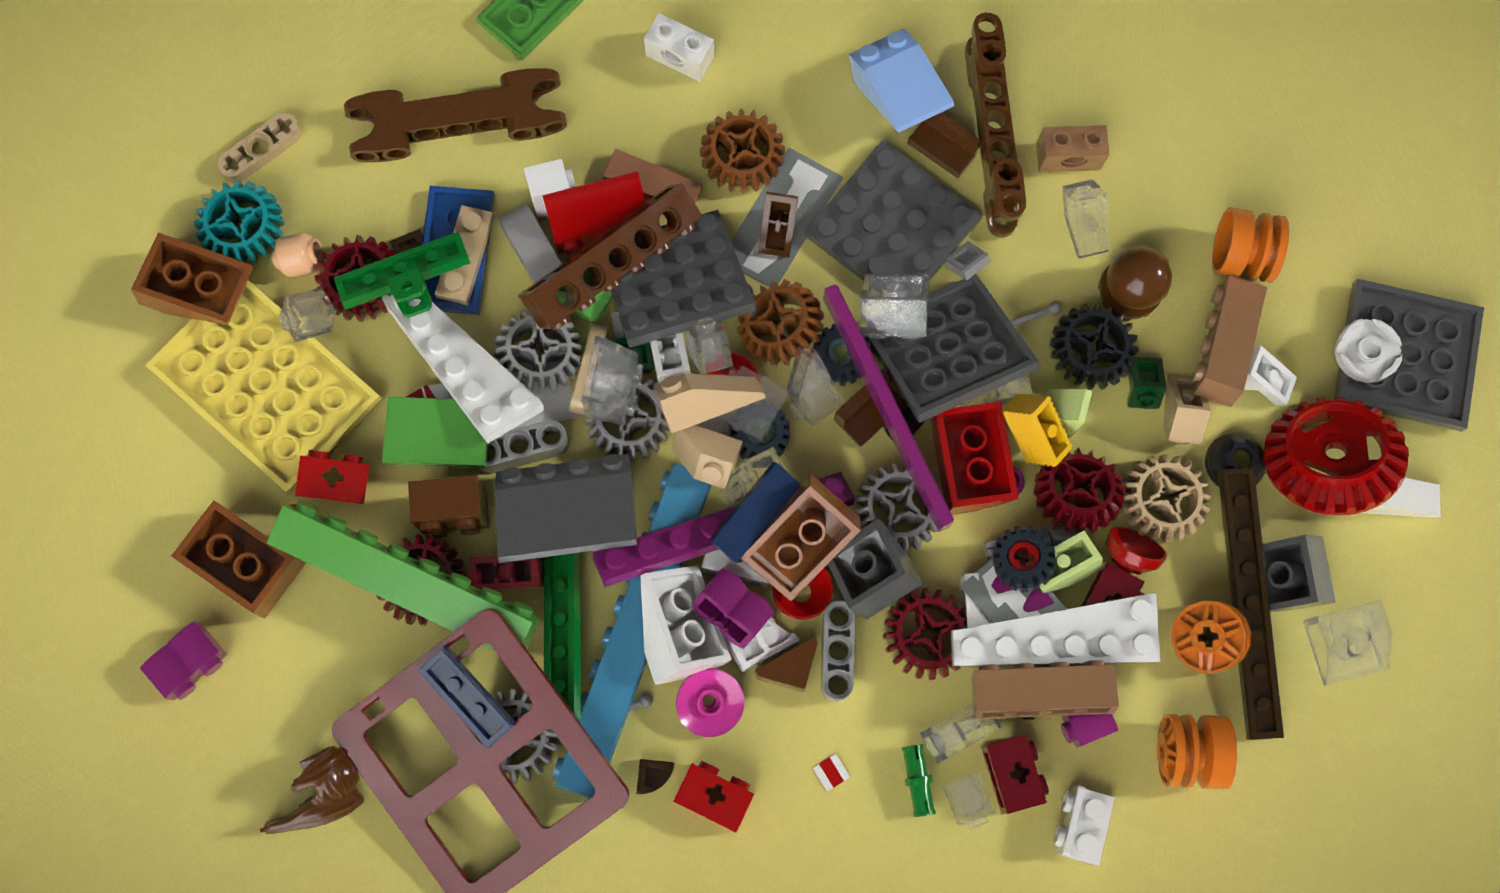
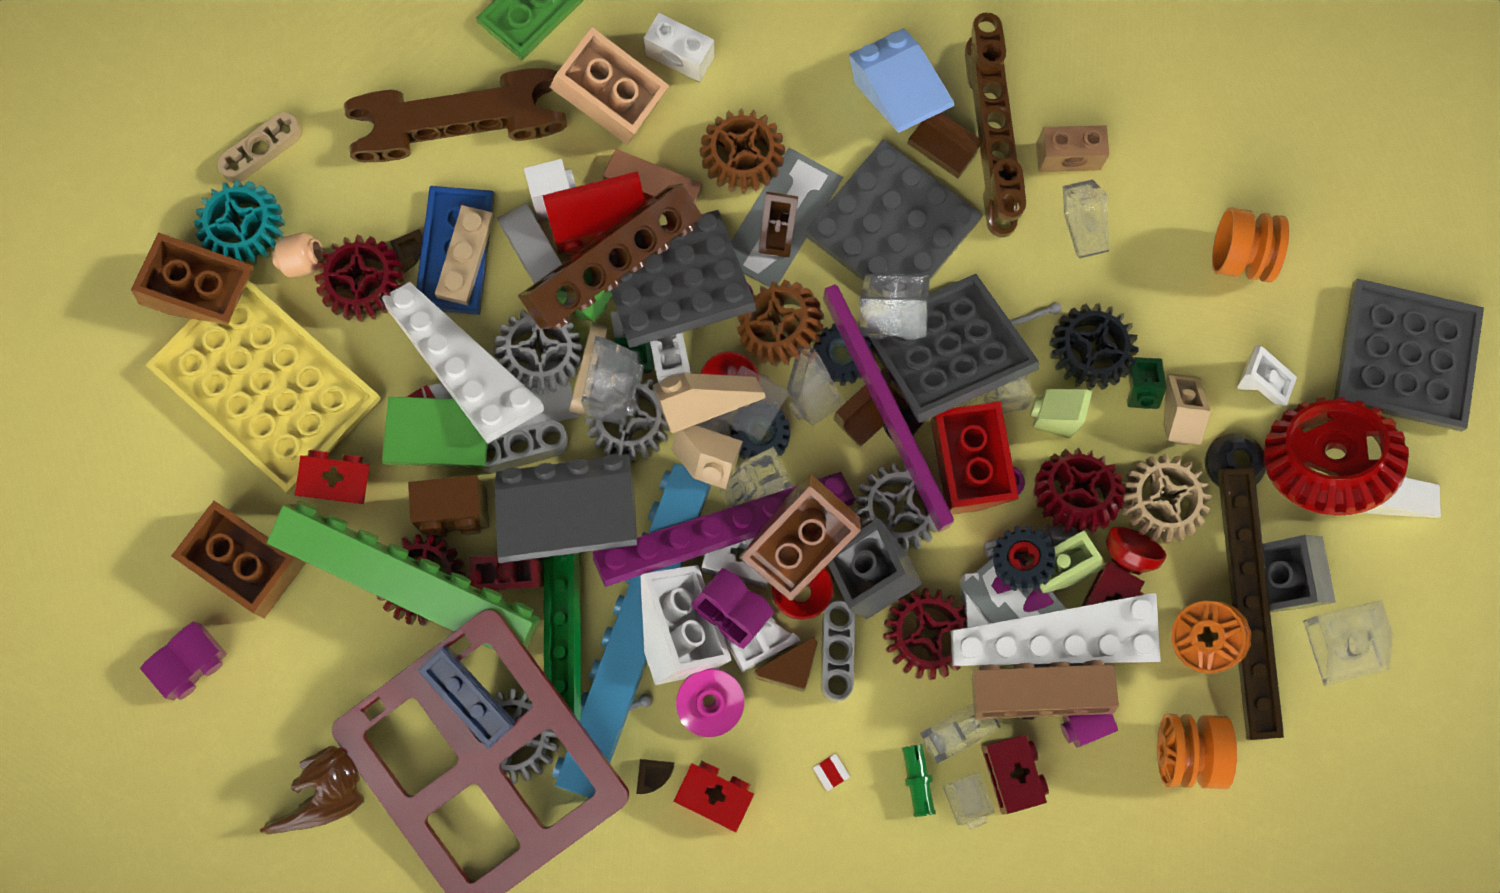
clear brick [279,287,336,342] -> none
green plate [334,231,471,318] -> none
clear slope [686,318,733,375] -> none
dark blue tile [709,462,801,563] -> none
light grey tile [945,241,991,281] -> none
yellow brick [1002,393,1073,467] -> none
white bracket [1053,785,1115,866] -> none
reddish brown tile [1098,245,1172,321] -> none
medium nougat brick [1192,274,1267,407] -> none
white tile [1334,319,1403,383] -> none
none -> light nougat brick [550,27,670,145]

